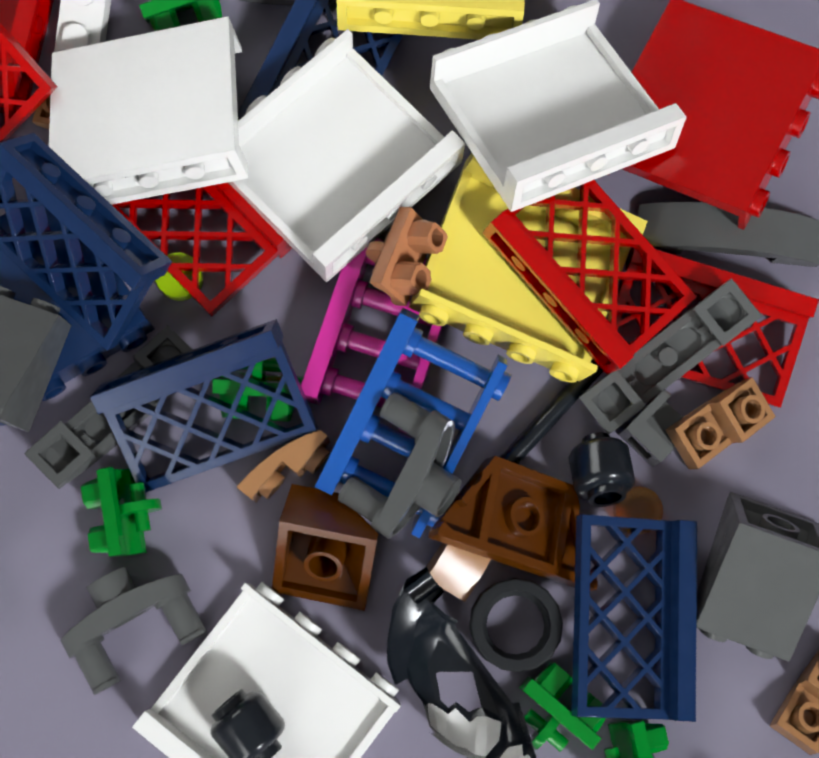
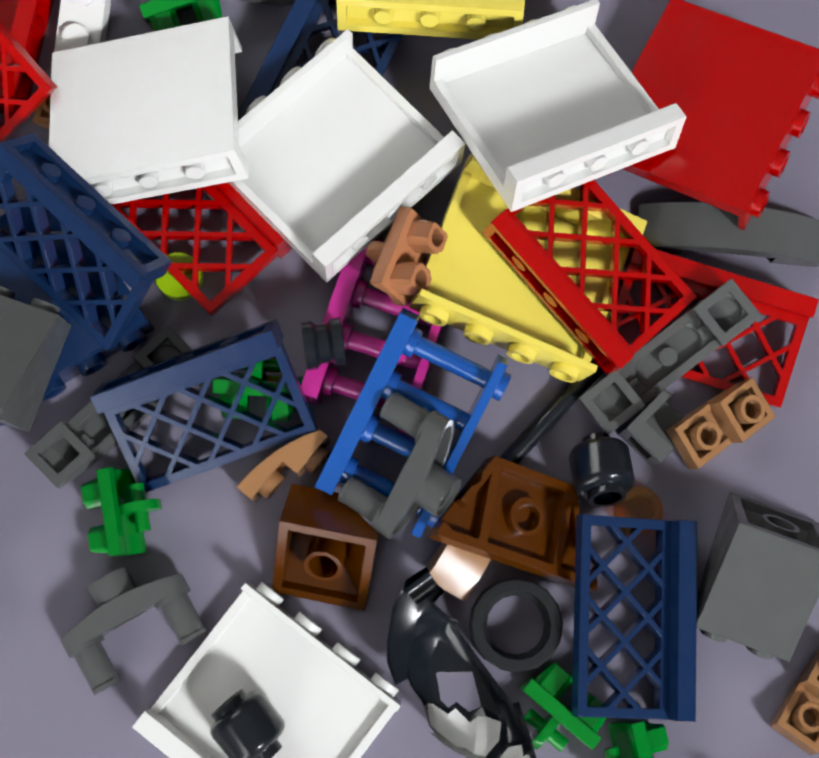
none -> black wheel [301,317,347,371]

